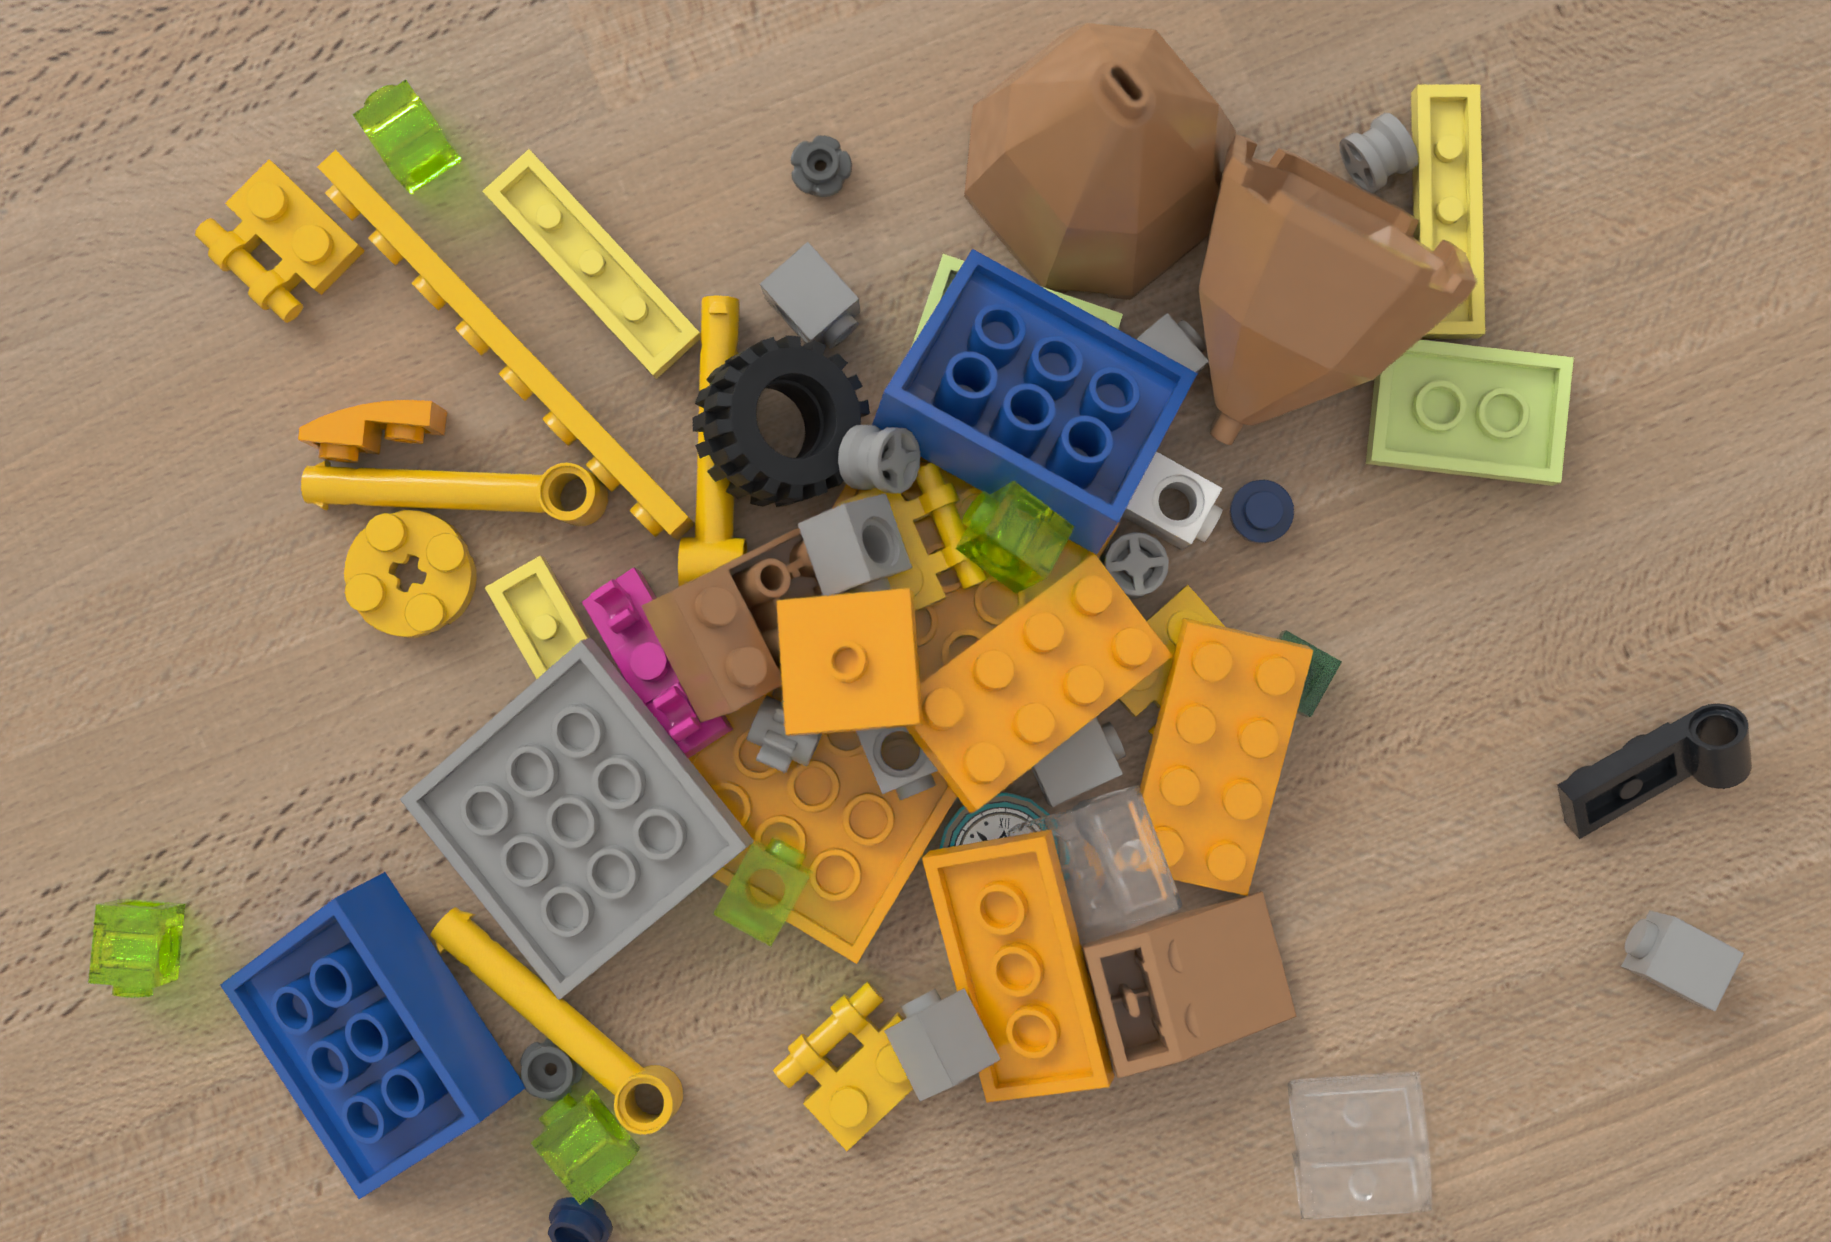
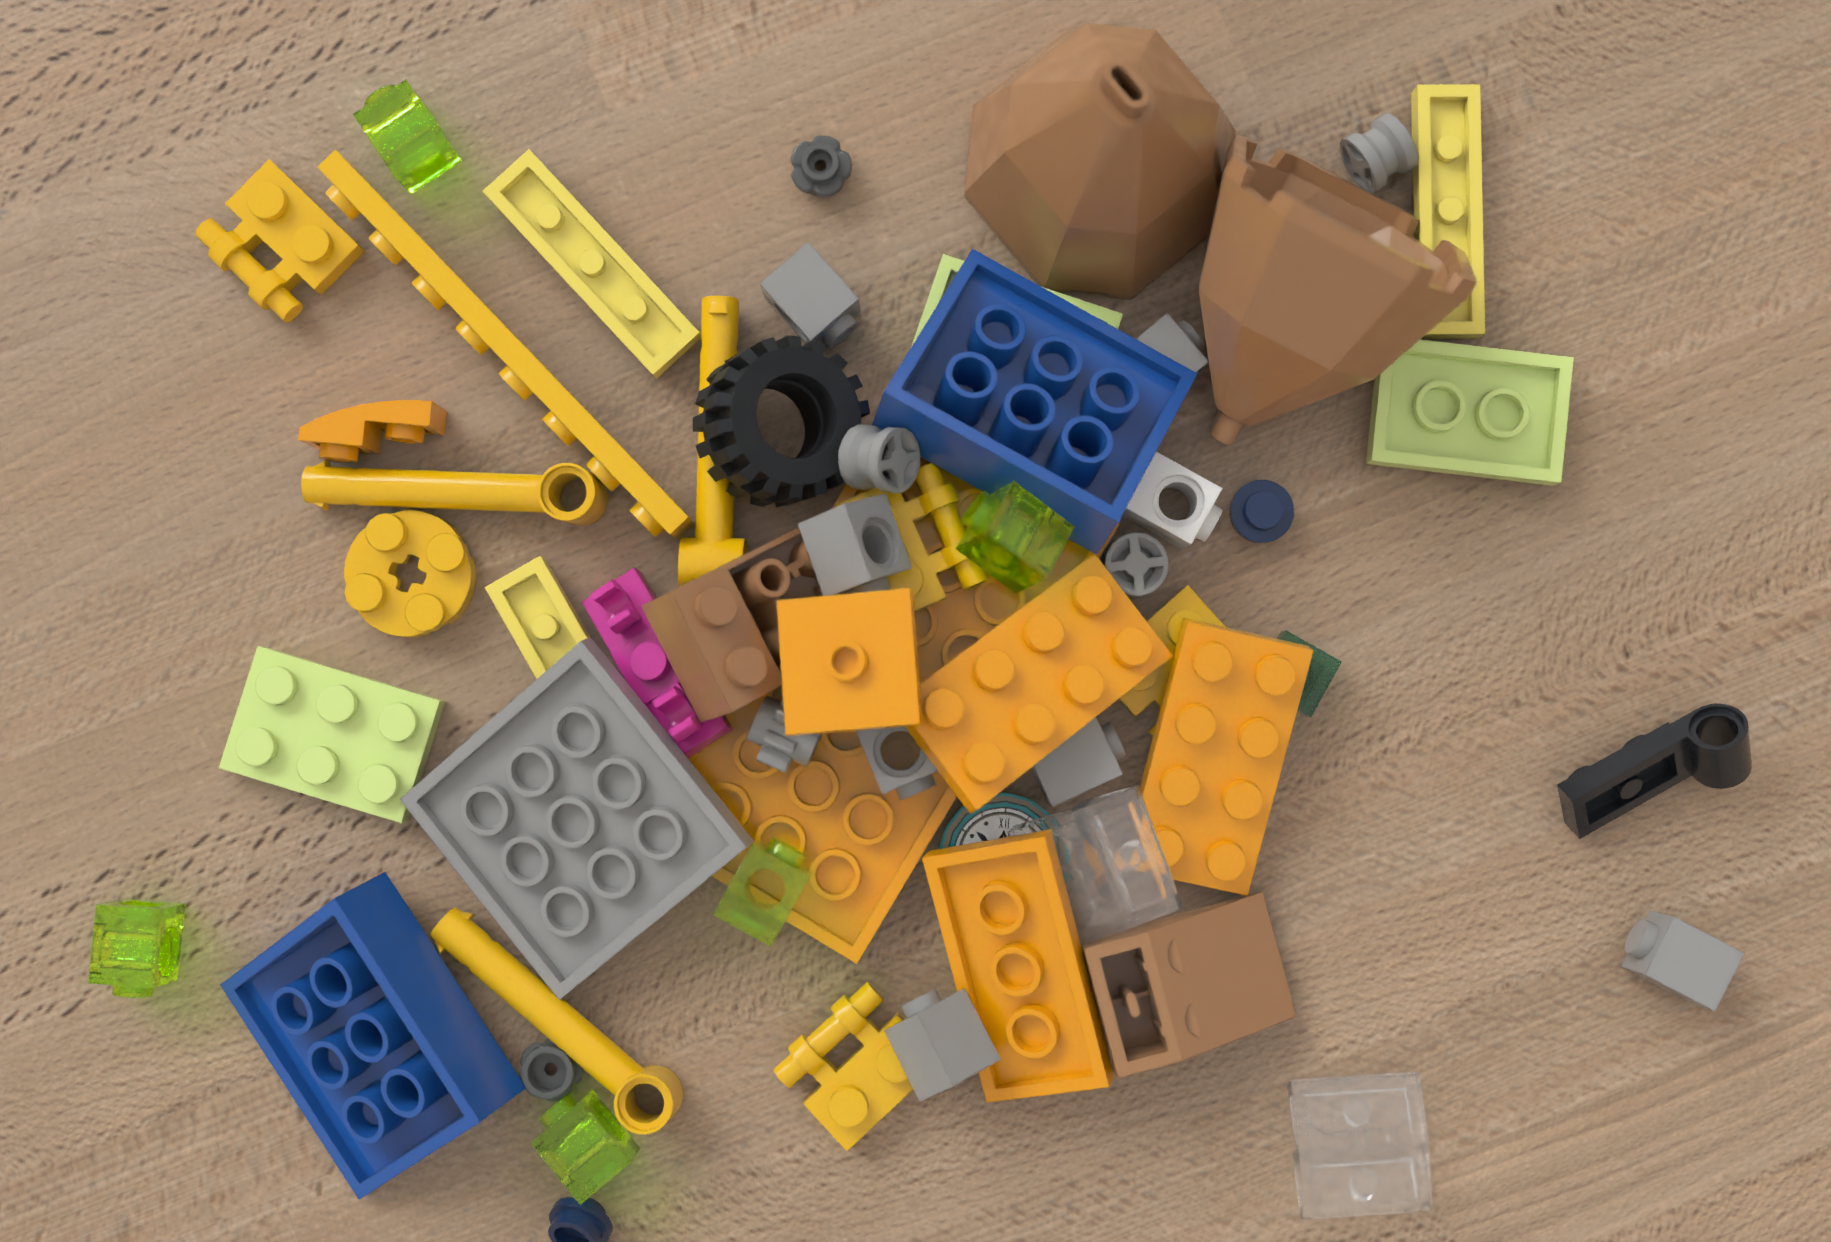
none -> yellowish green plate [219,646,446,823]

